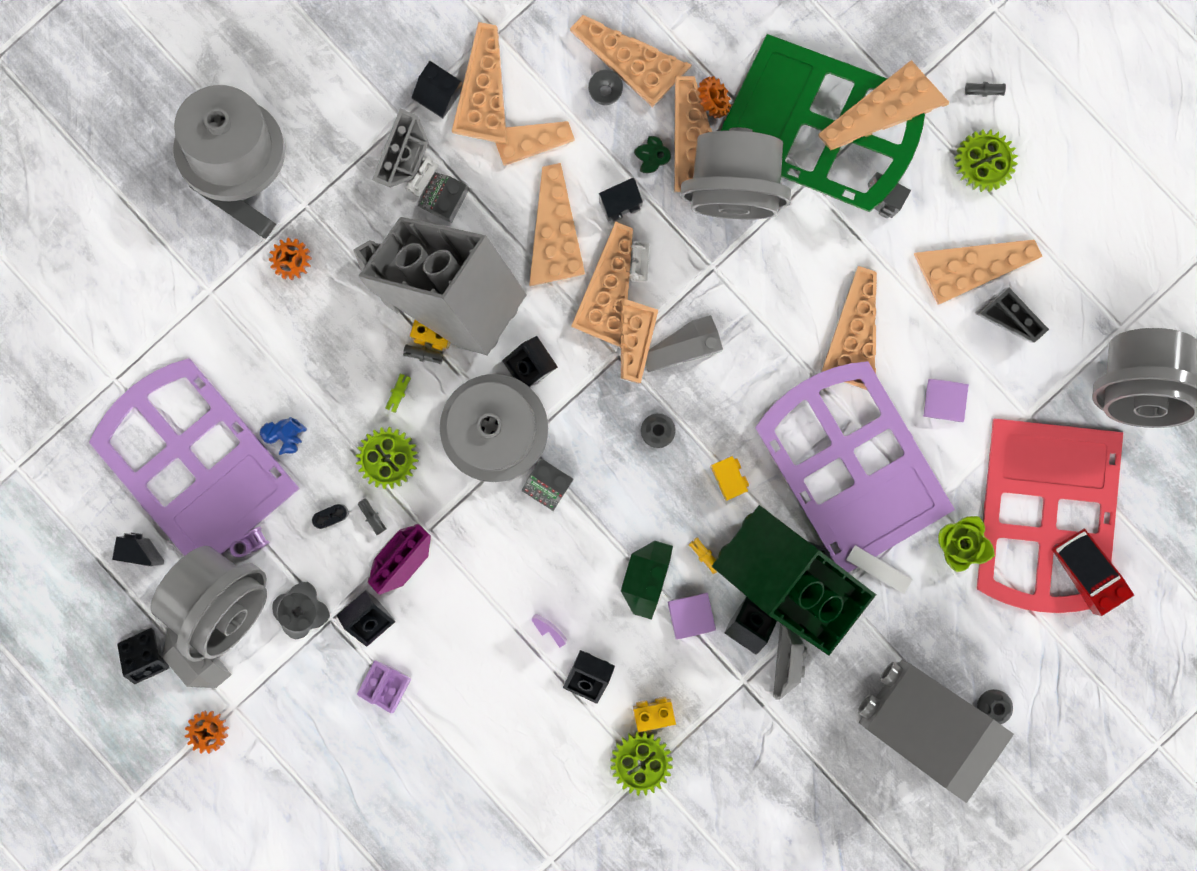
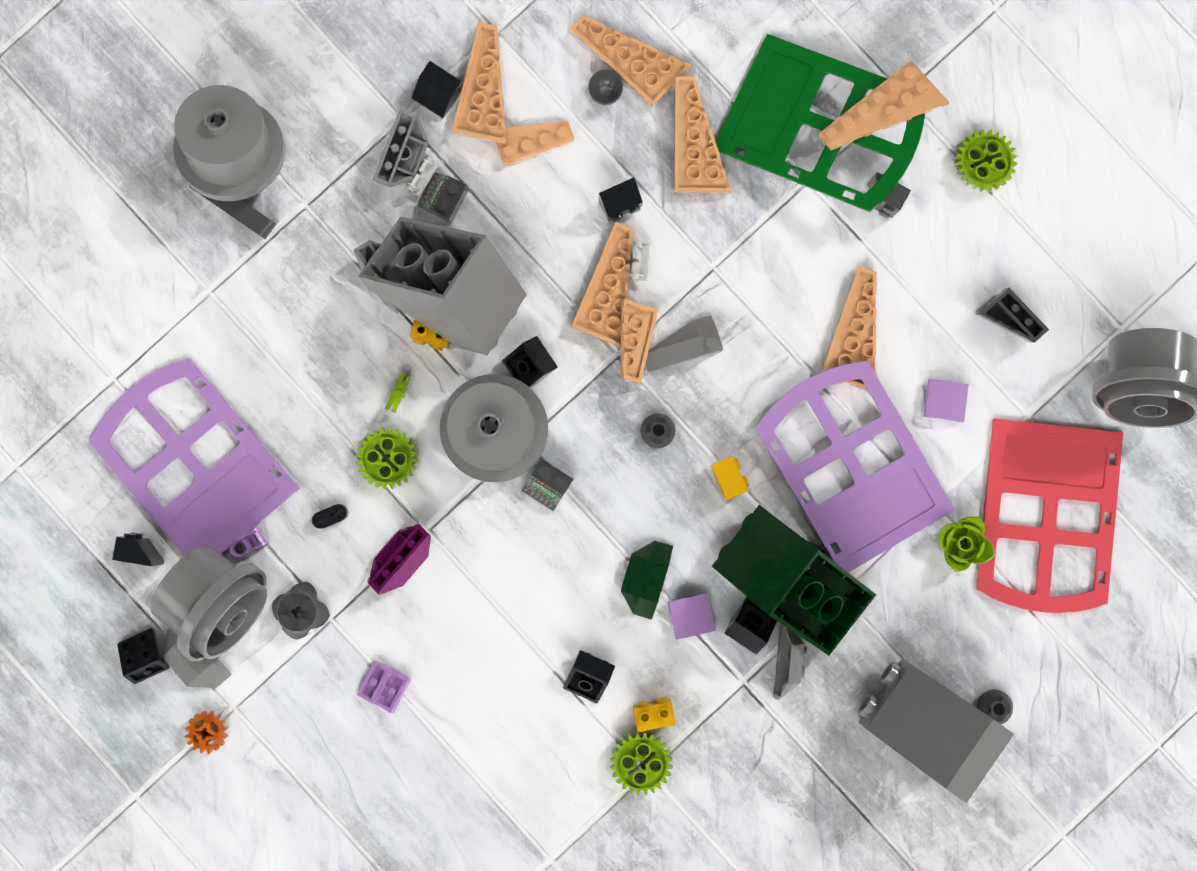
blue animal [260,417,307,455] -> none
orange gear [269,238,312,280] -> none
black slope [336,590,396,647] -> none
dark grey axle [358,498,387,536] -> none
dark grey pin [403,344,444,364] -> none
light nougat wing [529,163,585,287] -> none
lavender slope [531,614,567,648] -> none
dark green plate [634,136,671,173] -> none
light grey piece [680,127,792,220] -> none
yellow pin [688,537,717,574] -> none
orange gear [697,76,731,119] -> none
white sticker [846,545,913,594] -> none
light nougat wing [914,239,1043,305] -> none
dark grey pin [965,81,1006,97] -> none
slope [1052,528,1134,616] -> none

